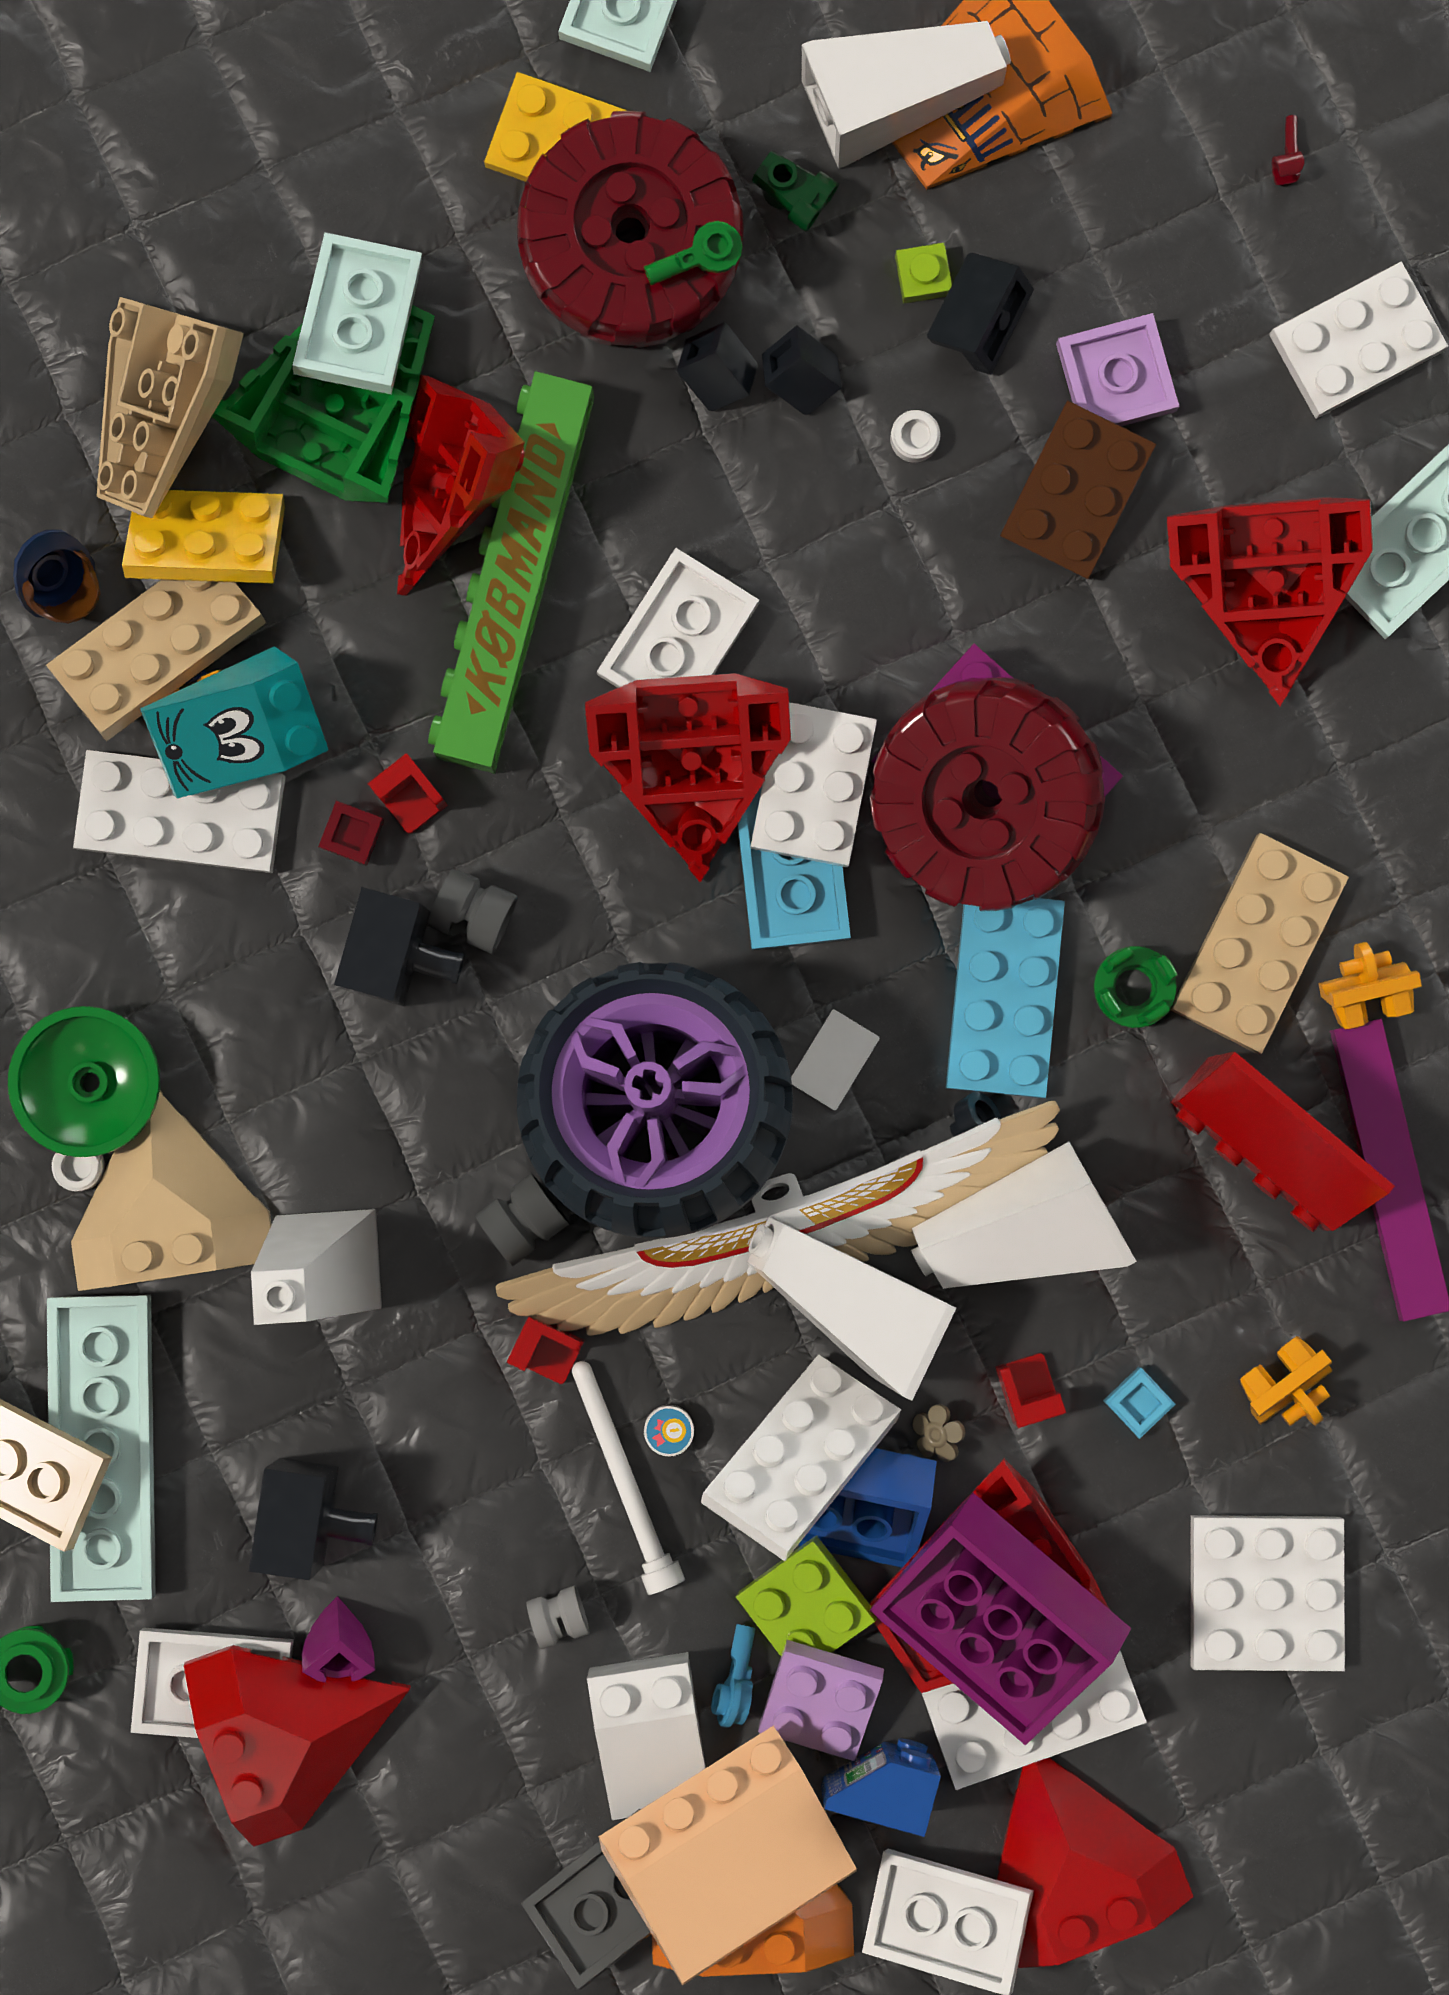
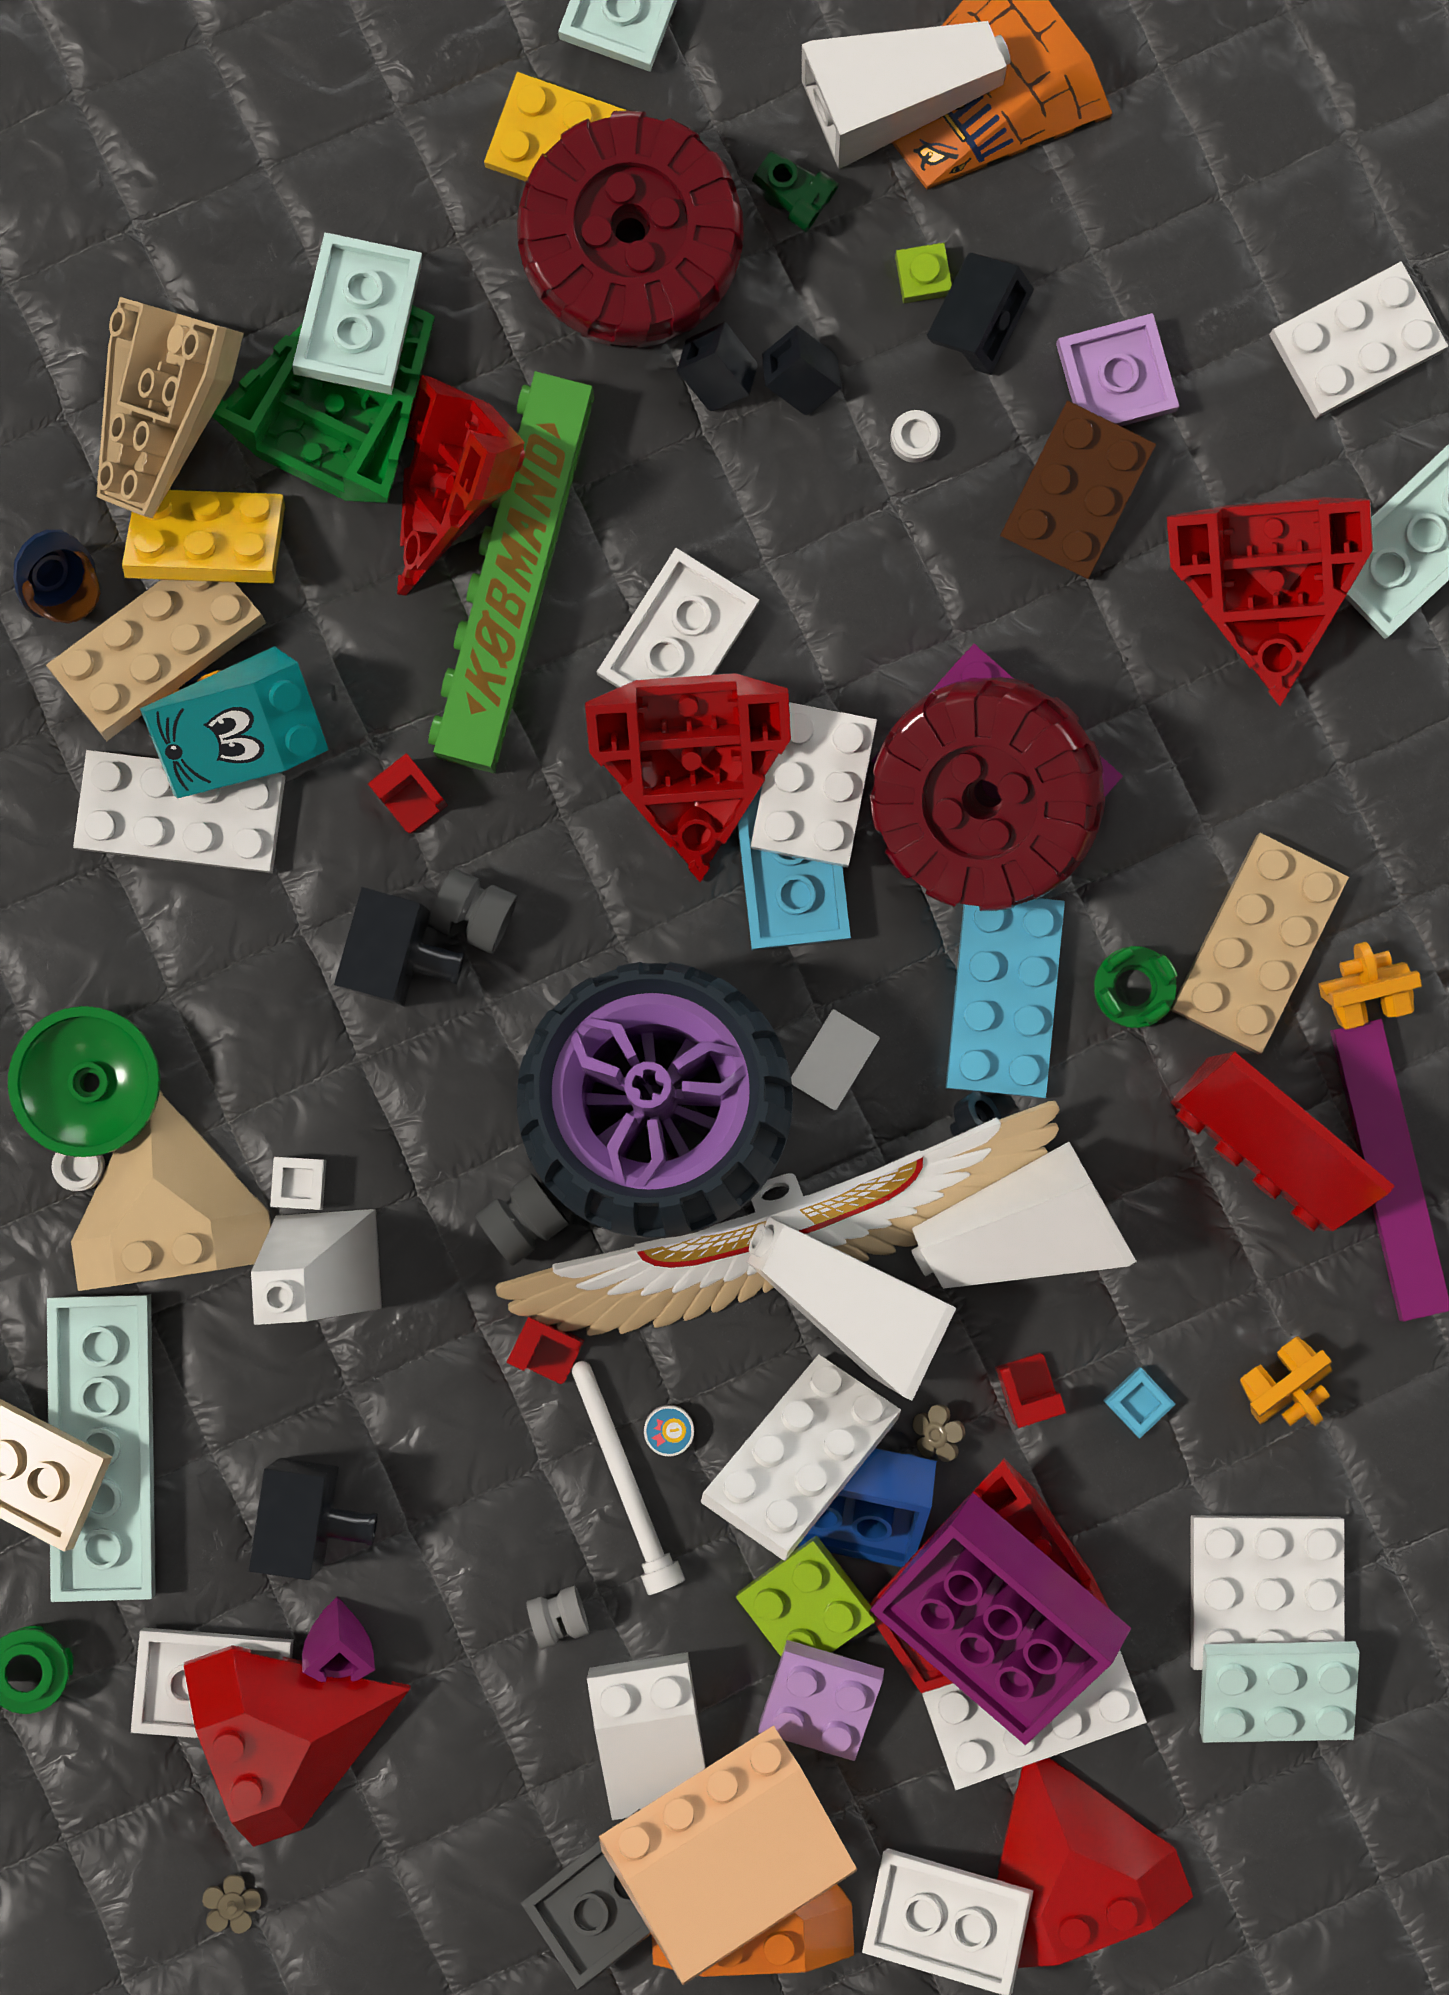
dark red plate [318,801,385,866] -> none
green plate [644,221,743,285] -> none
dark azure plate [711,1624,756,1728] -> none
blue slope [821,1738,941,1837] -> none
dark red hand [1272,115,1304,185] -> none
none -> dark tan plant [202,1874,261,1934]
none -> white plate [270,1157,326,1210]
none -> light aqua plate [1200,1641,1360,1743]

